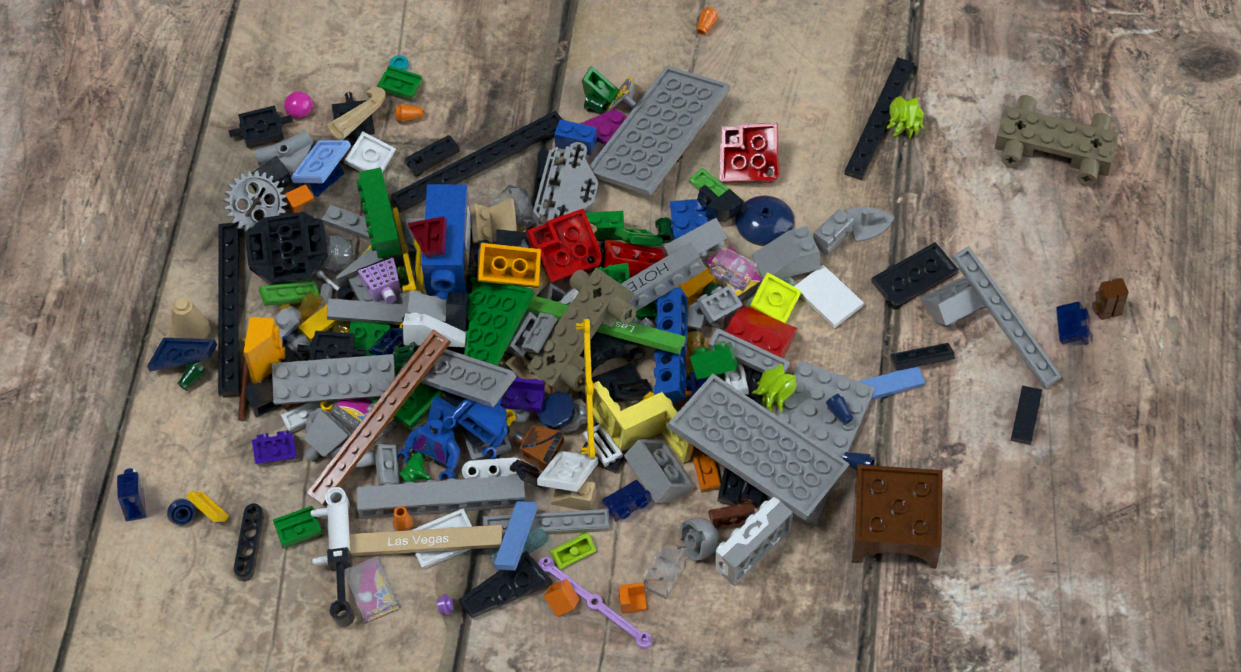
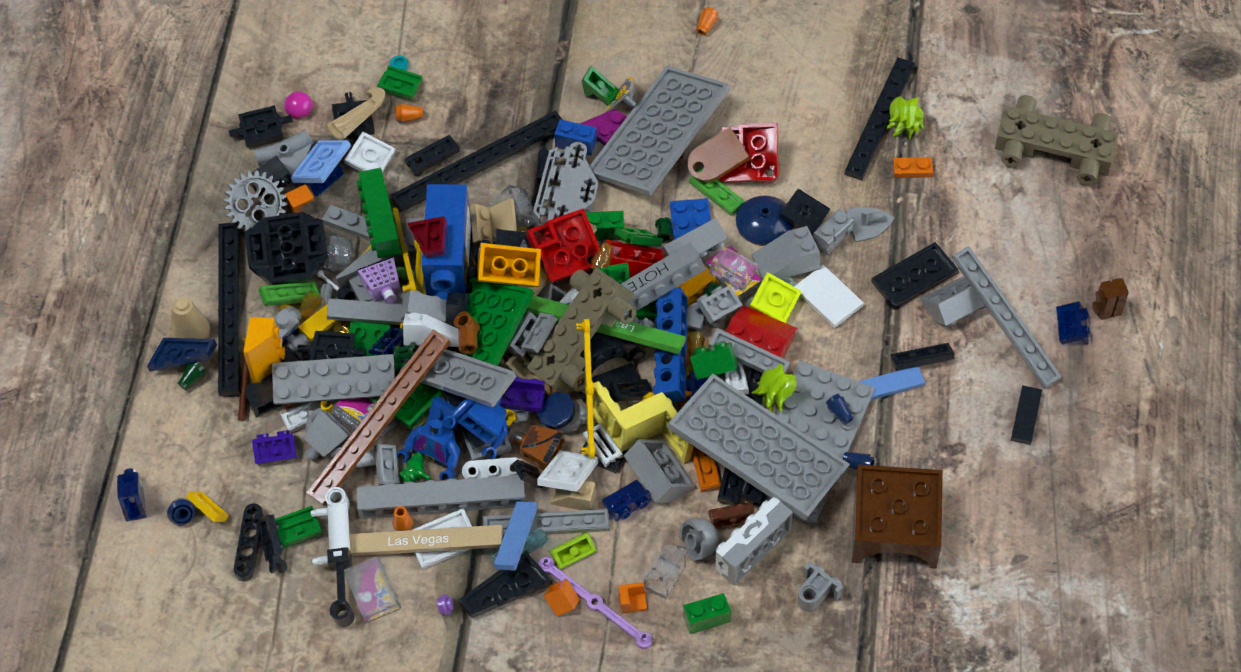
dark green bush [584,93,608,115] -> none
black brick [697,185,743,222] -> none
none -> black plate [258,514,287,574]
none -> dark orange piece [454,312,480,355]
none -> clear yellow cone [591,242,614,270]
none -> green brick [683,593,731,634]
none -> tile [688,127,750,183]
none -> black plate [779,188,830,236]
none -> light grey pin [798,561,843,612]
none -> orange plate [893,157,933,178]

